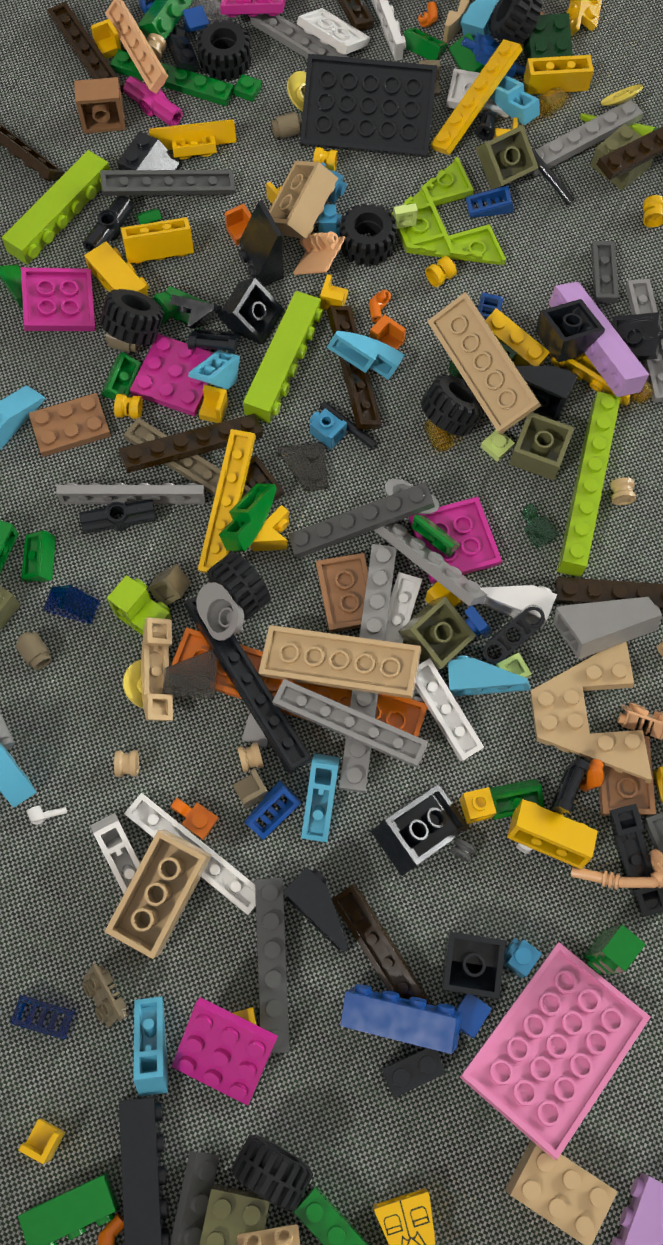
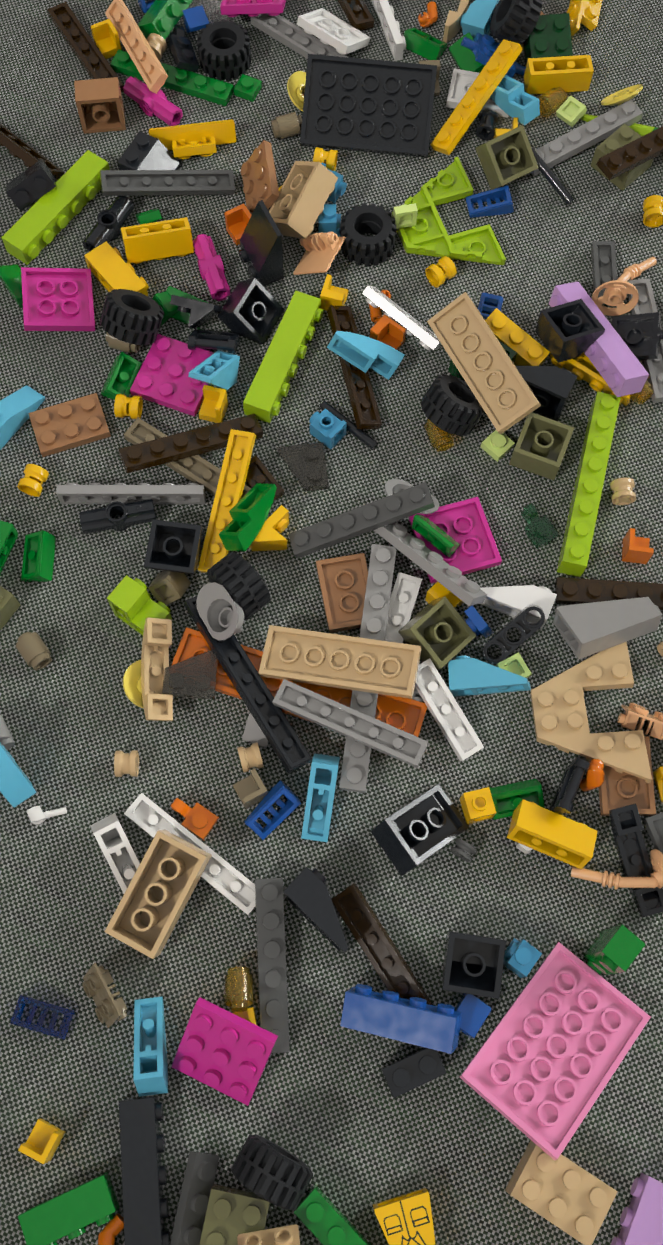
clear blue slope [43,585,99,624] -> none
none -> black brick [6,159,56,211]
none -> yellow wheel [17,464,49,497]
none -> black slope [144,519,205,574]
none -> dark pink piece [193,234,230,301]
none -> clear yellow brick [224,967,253,1012]
none -> medium nougat plate [241,140,280,215]
none -> white plate [362,286,442,351]
none -> yellowish green plate [556,95,587,127]
none -> light nougat dish [592,257,657,316]
none -> orange panel [622,528,654,564]

